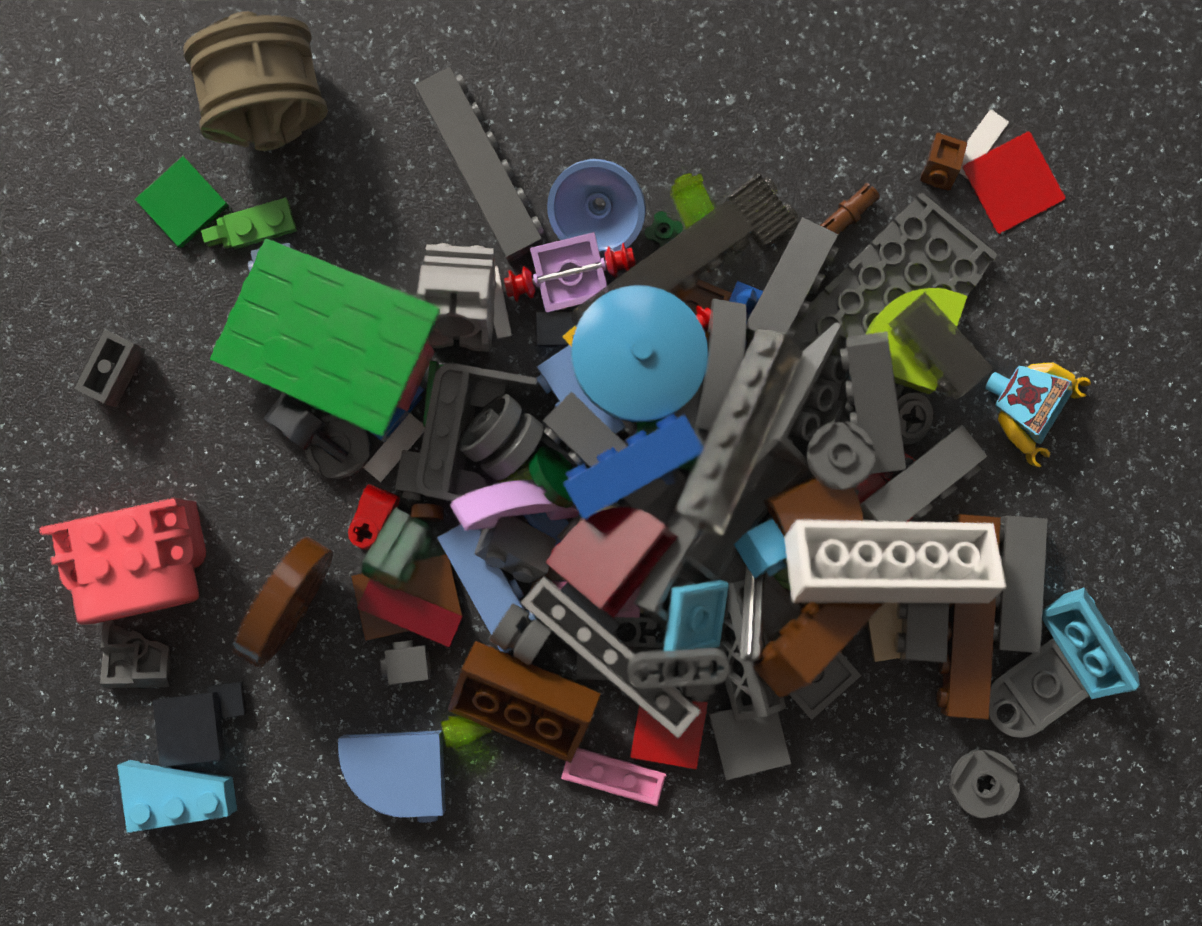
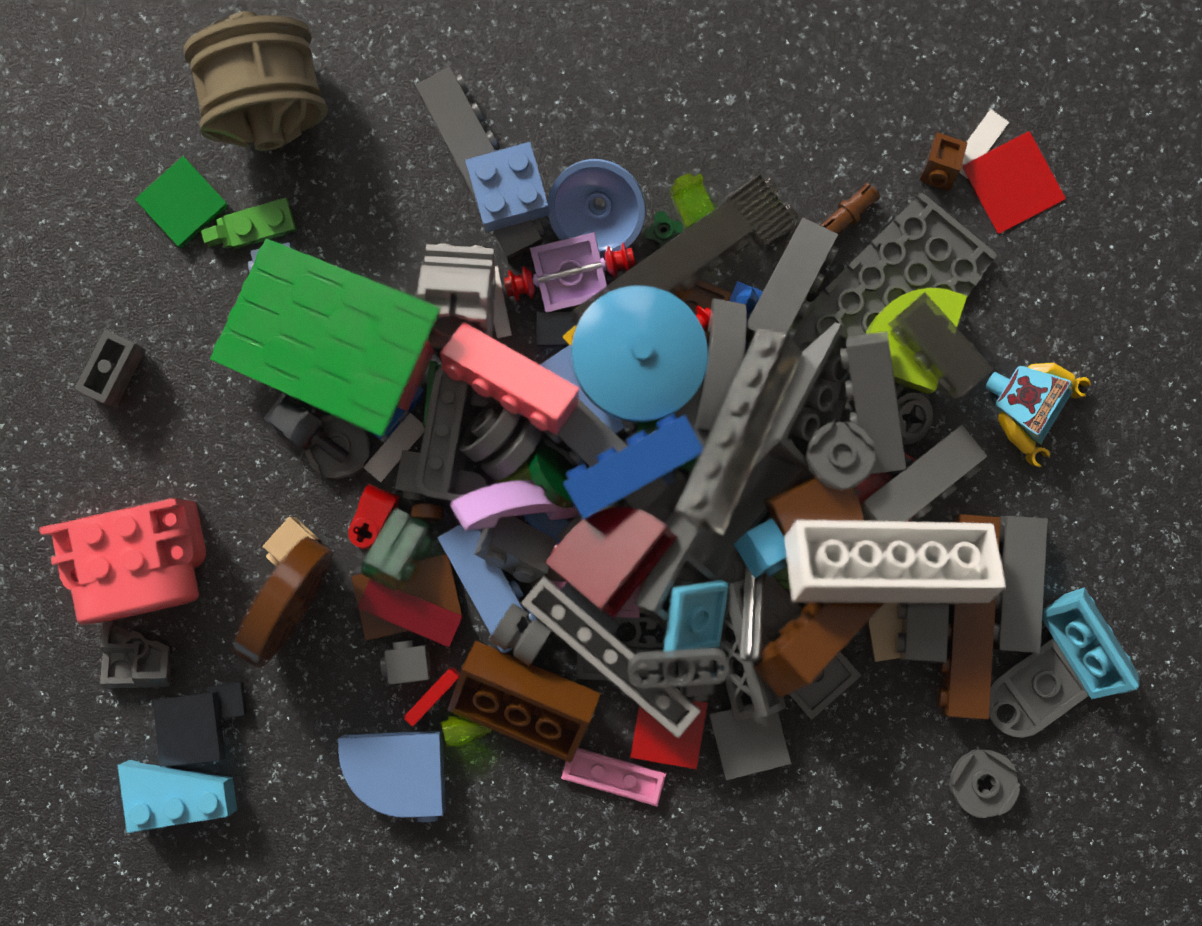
none -> tan brick [263,516,320,567]
none -> red tile [404,667,460,727]
none -> coral brick [440,322,579,435]
none -> medium blue brick [465,142,550,233]

